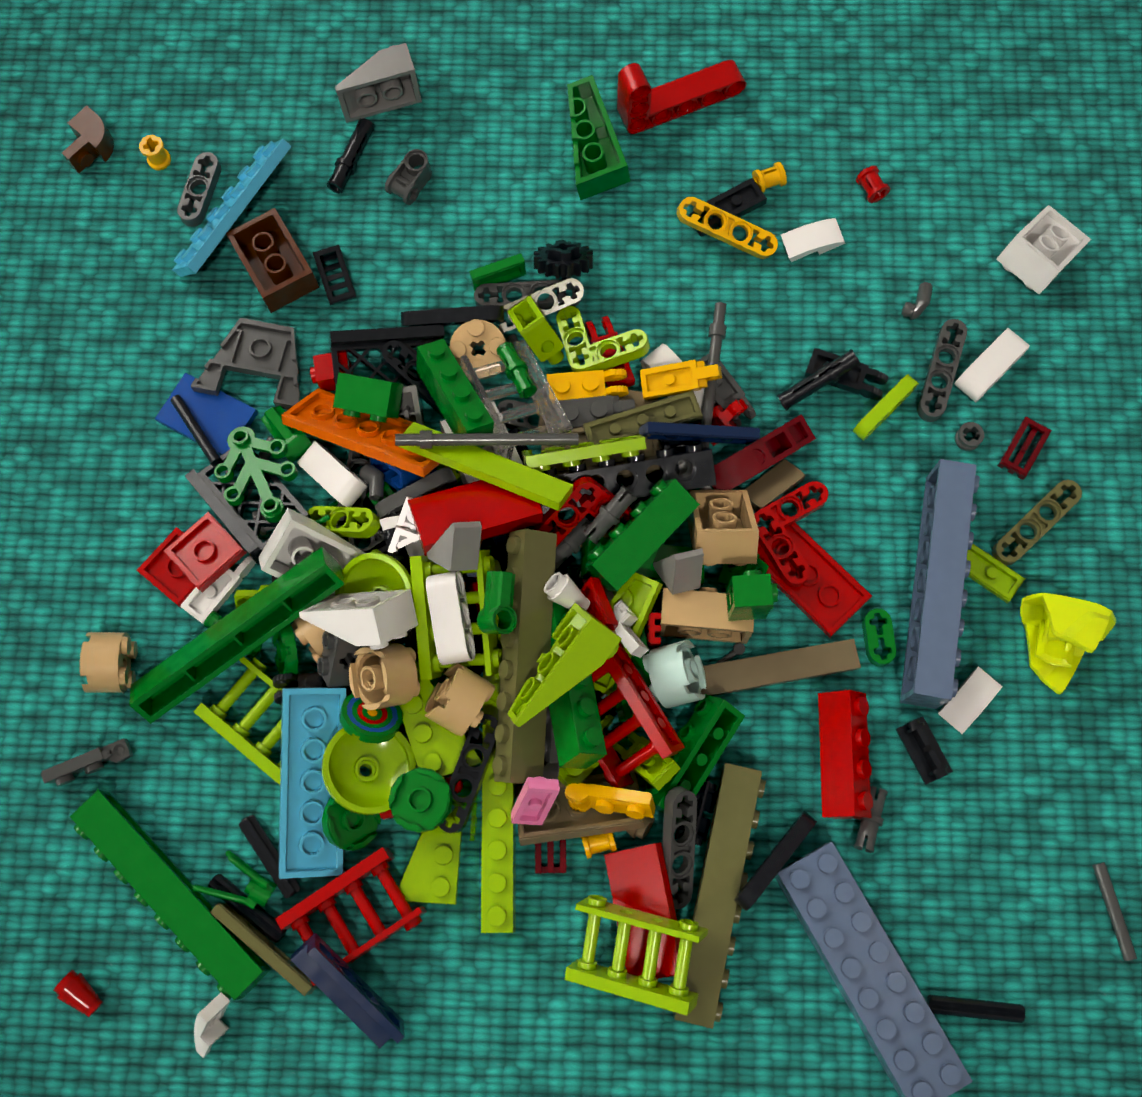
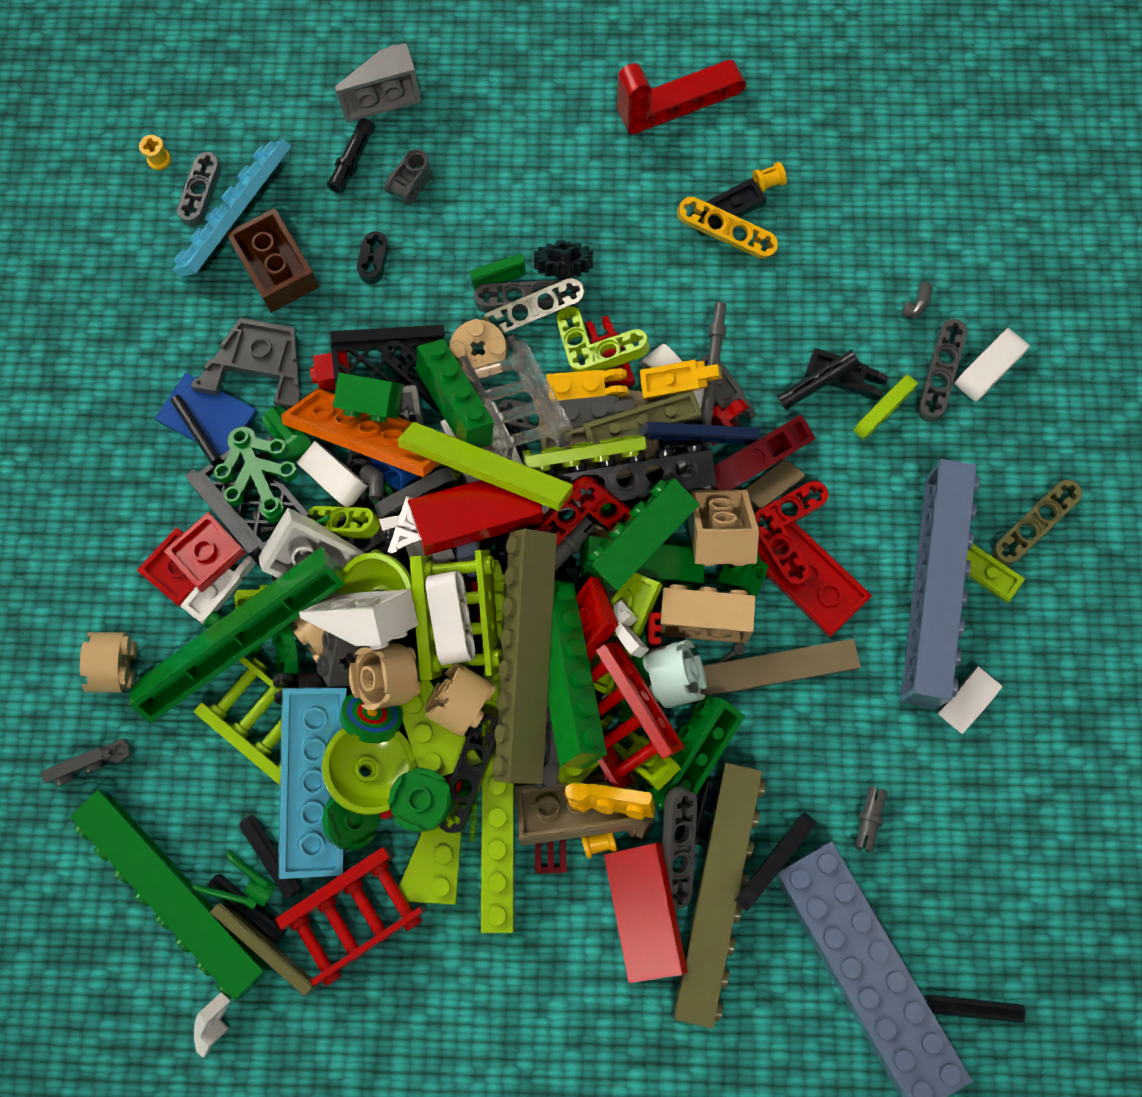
red cone [53,970,103,1017] -> none
brick [62,106,114,173] -> none
dark blue fence [291,933,405,1048] -> none
black slope [312,245,357,306] -> none
dark grey bar [395,430,579,449] -> none
black beam [400,305,504,327] -> none
light grey slope [427,521,482,572] -> none
green piece [477,571,517,635] -> none
green pin [496,342,537,398] -> none
lime torso [507,296,564,365] -> none
lime wedge [507,603,622,727] -> none
bright pink plate [511,776,560,826] -> none
white cone [544,572,590,610] -> none
lime fence [564,895,708,1016] -> none
green wedge [567,75,631,201] -> none
dark grey pin [583,486,637,544] -> none
light grey slope [653,548,704,595] -> none
green brick [726,570,778,621] -> none
white slope [781,218,845,262] -> none
red brick [818,690,873,819] -> none
red bush [856,165,891,203] -> none
green beam [862,608,896,667] -> none
black hinge [896,716,953,785] -> none
dark grey bush [955,422,984,451] -> none
white slope [996,205,1091,294] -> none
dark red tile [997,417,1052,480] -> none
neon yellow piece [1020,593,1116,694] -> none
dark grey bar [1092,862,1137,961] -> none
none -> black beam [357,231,389,284]

